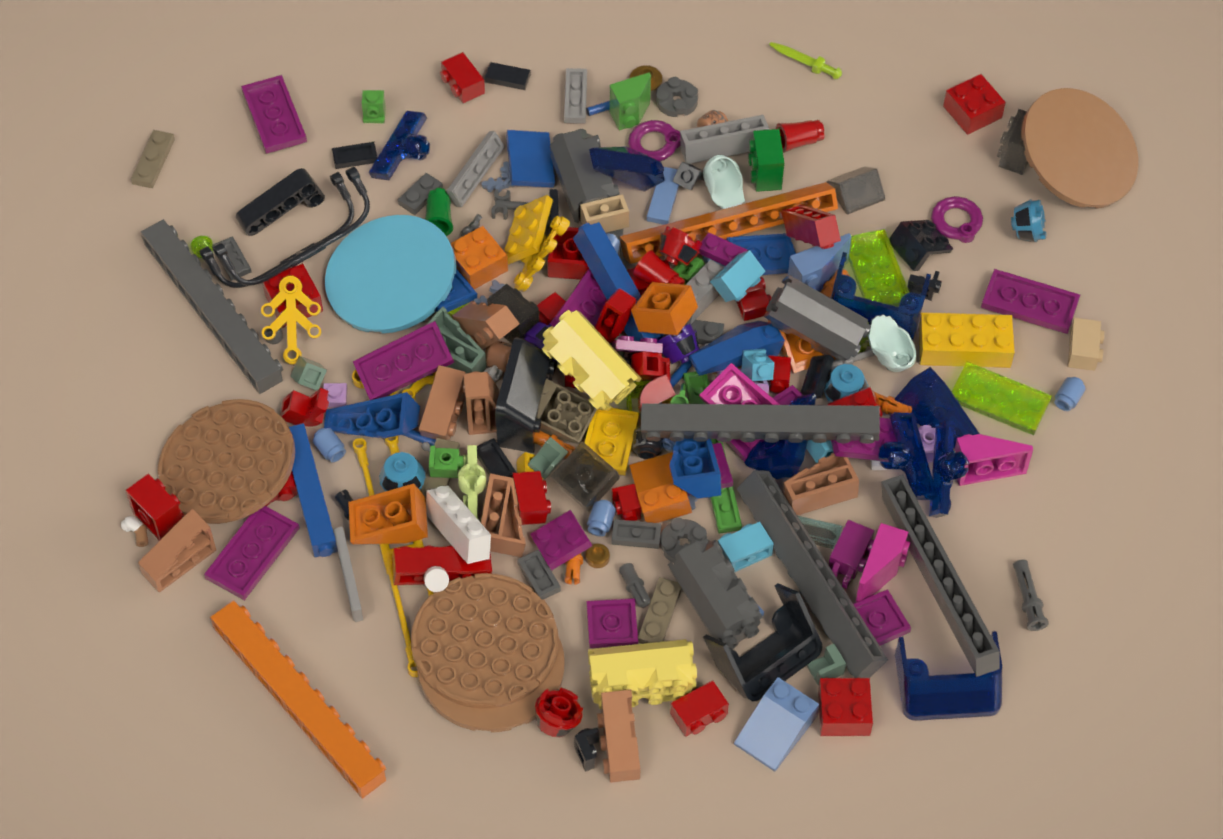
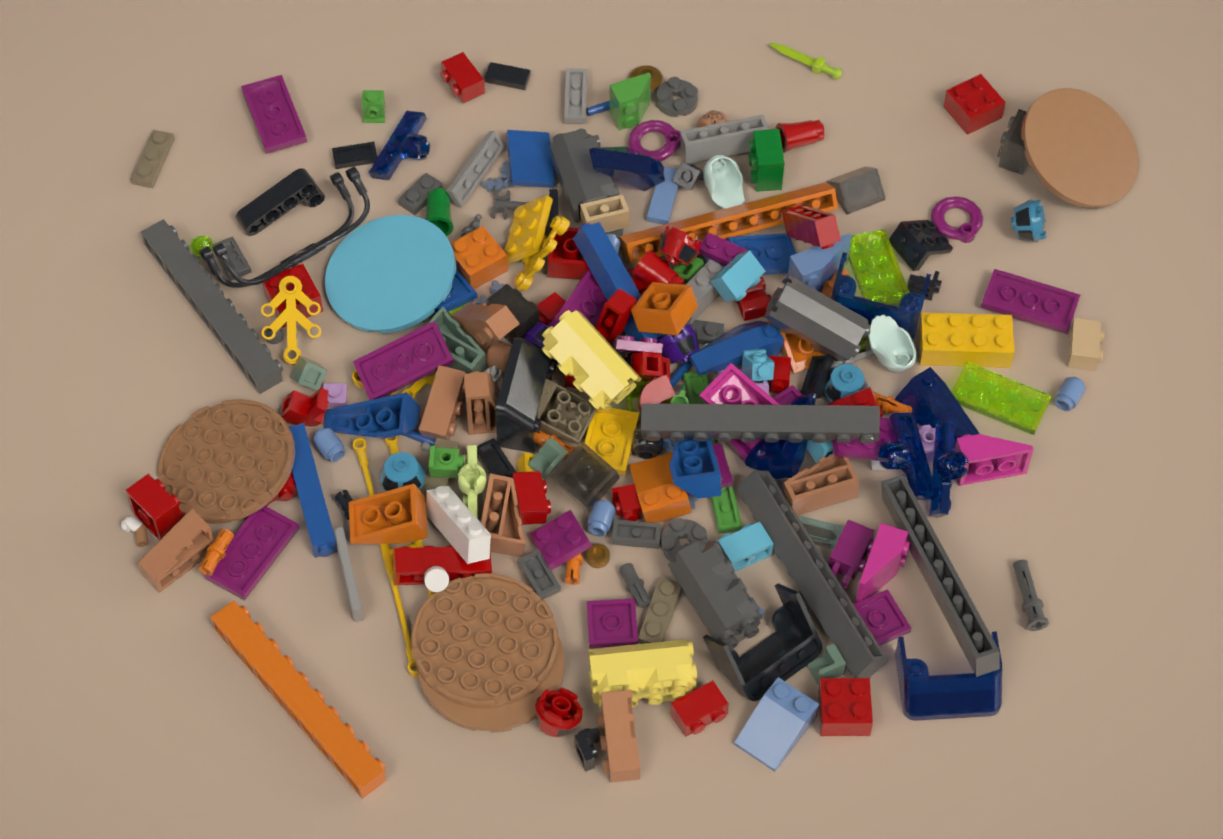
none -> orange pin [198,528,234,576]

